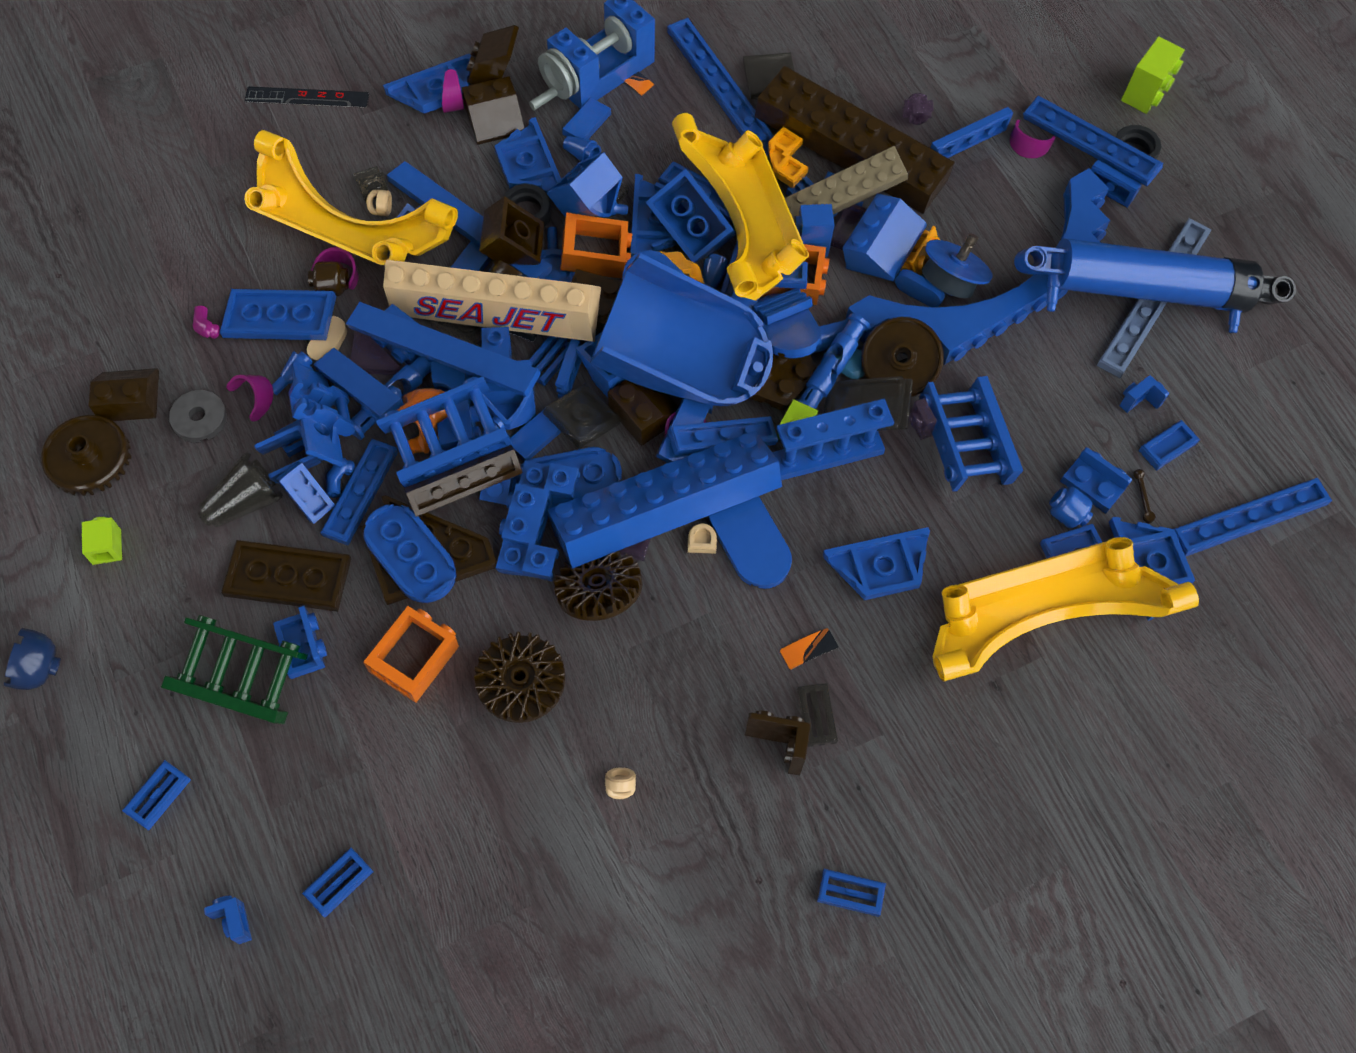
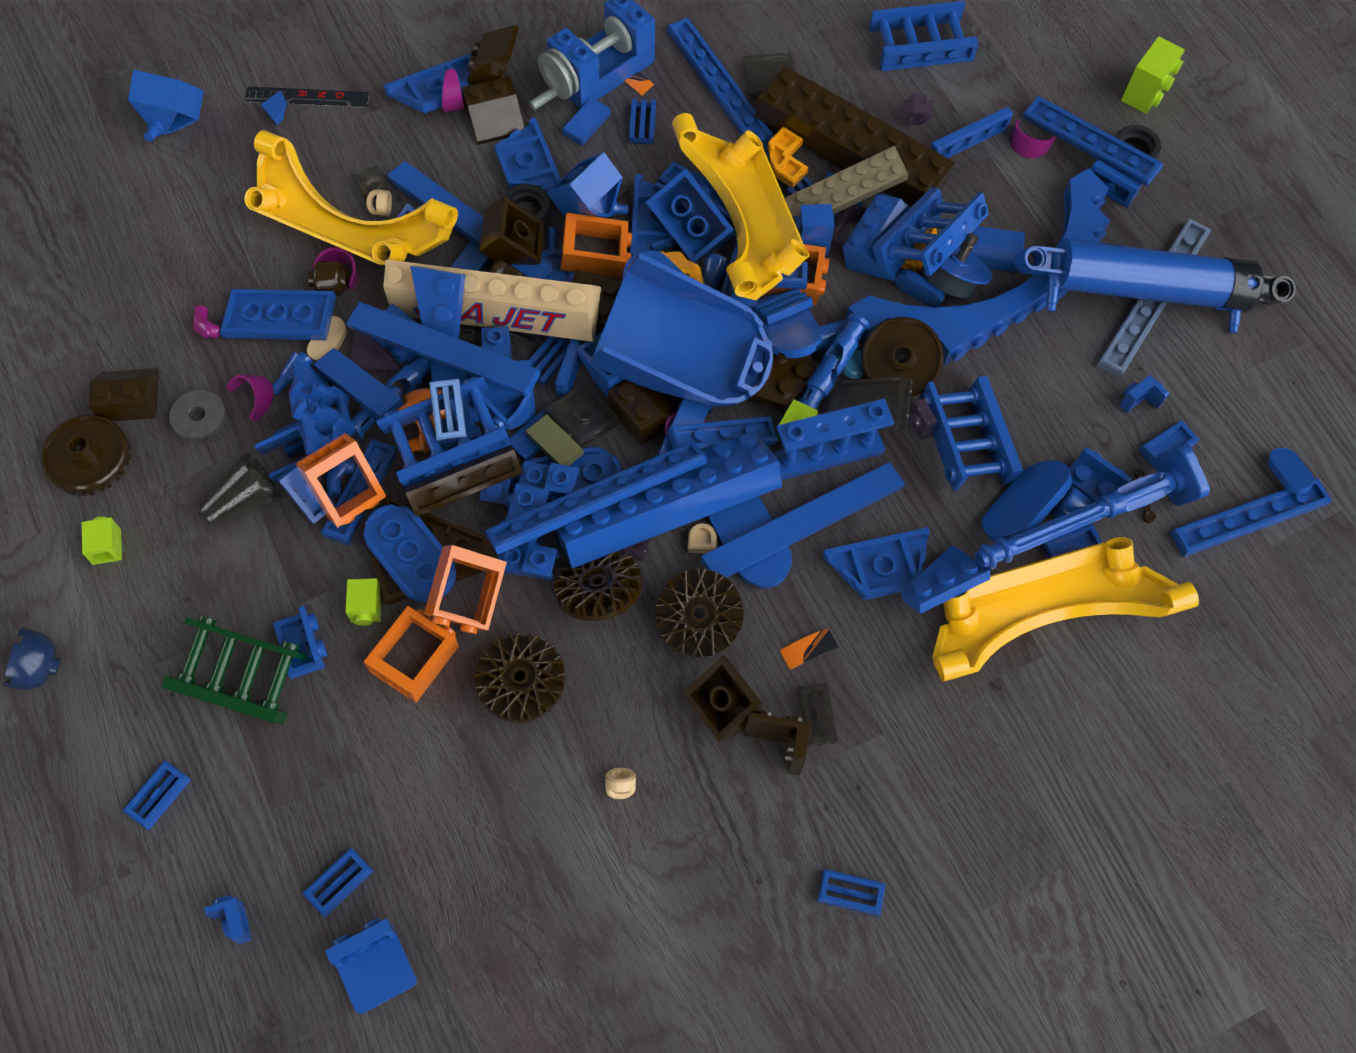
dark brown tile [221,540,351,612] -> none
blue cone [563,135,601,161] -> none
blue wing [1108,517,1195,621] -> none
none -> blue piece [128,70,204,142]
none -> blue tile [261,91,287,125]
none -> orange window [295,433,386,528]
none -> blue bracket [325,918,417,1014]
none -> lime brick [346,578,382,626]
none -> blue wing [410,265,465,339]
none -> orange window [424,545,507,635]
none -> medium blue tile [429,379,467,441]
none -> blue tile [485,441,707,555]
none -> olive tile [526,414,584,466]
none -> blue tile [629,99,656,144]
none -> dark brown wheel [655,569,744,657]
none -> dark brown slope [683,655,762,742]
none -> blue tile [700,462,905,578]
none -> blue fence [869,1,979,71]
none -> blue fence [872,188,989,276]
none -> blue wing [902,545,990,614]
none -> blue brick [971,226,1025,273]
none -> blue piece [975,444,1210,570]
none -> blue tile [982,460,1072,542]
none -> blue tile [1267,448,1314,494]

